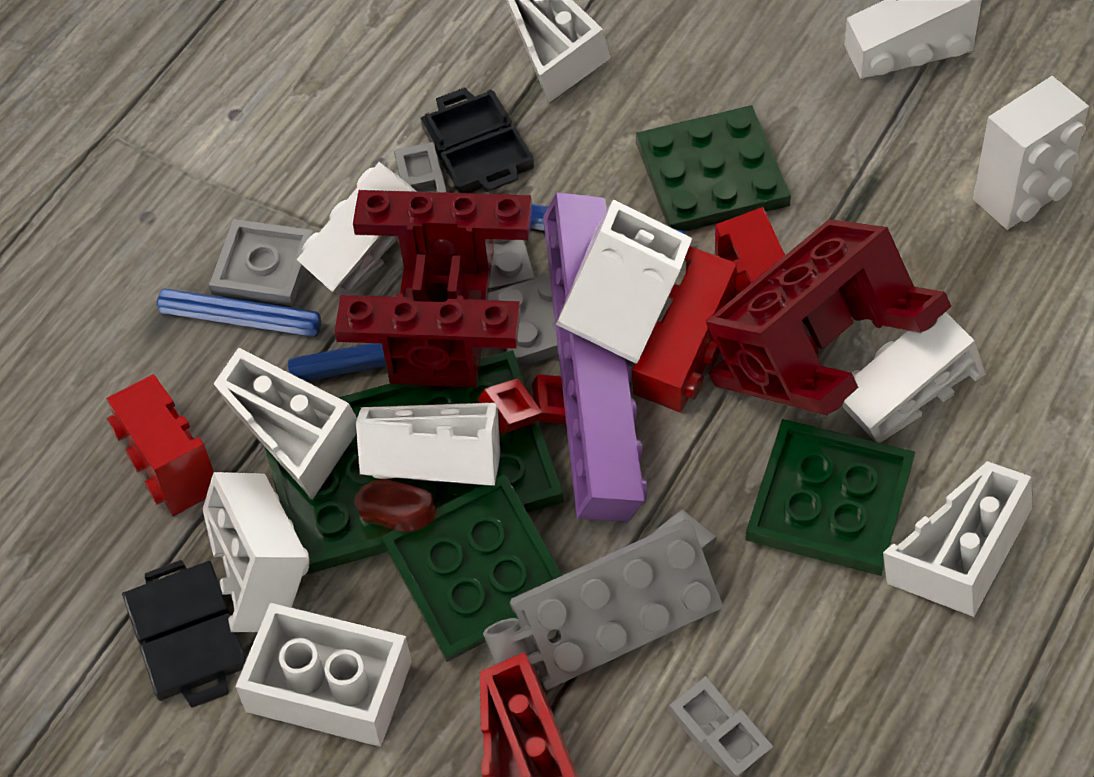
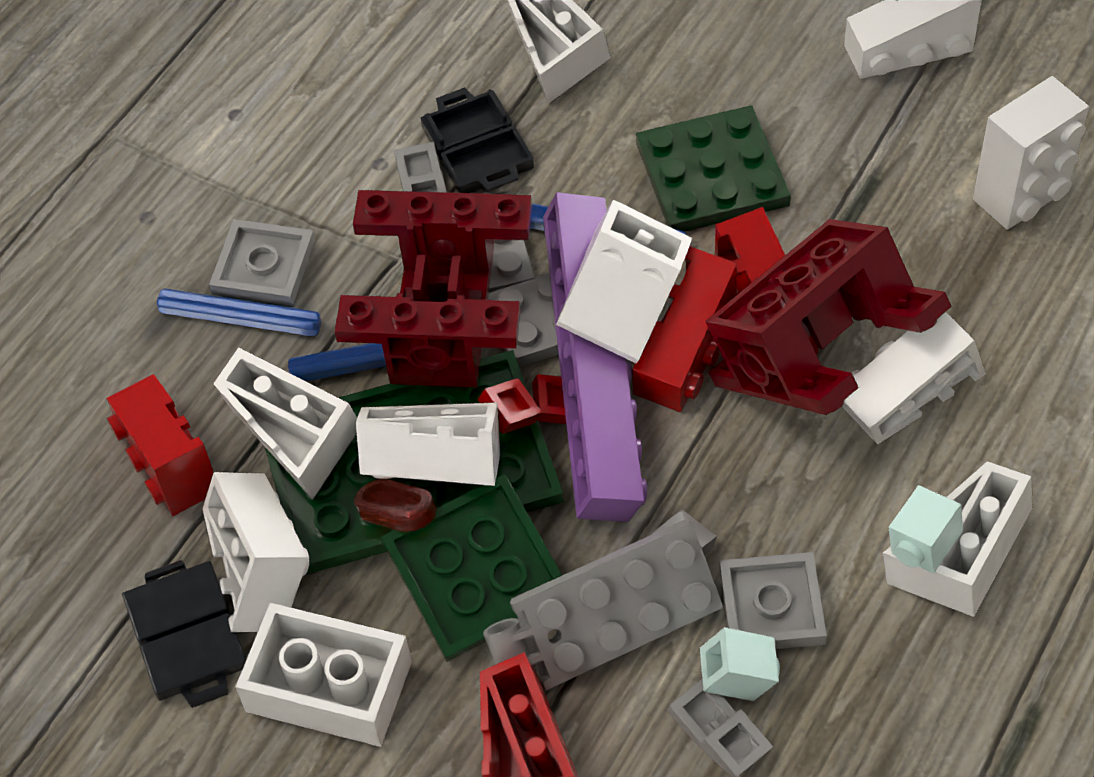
white wedge [297,162,417,296] -> none
dark green plate [745,419,915,576] -> none
none -> light aqua brick [700,627,780,701]
none -> light grey plate [719,552,827,649]
none -> light aqua brick [889,485,963,573]

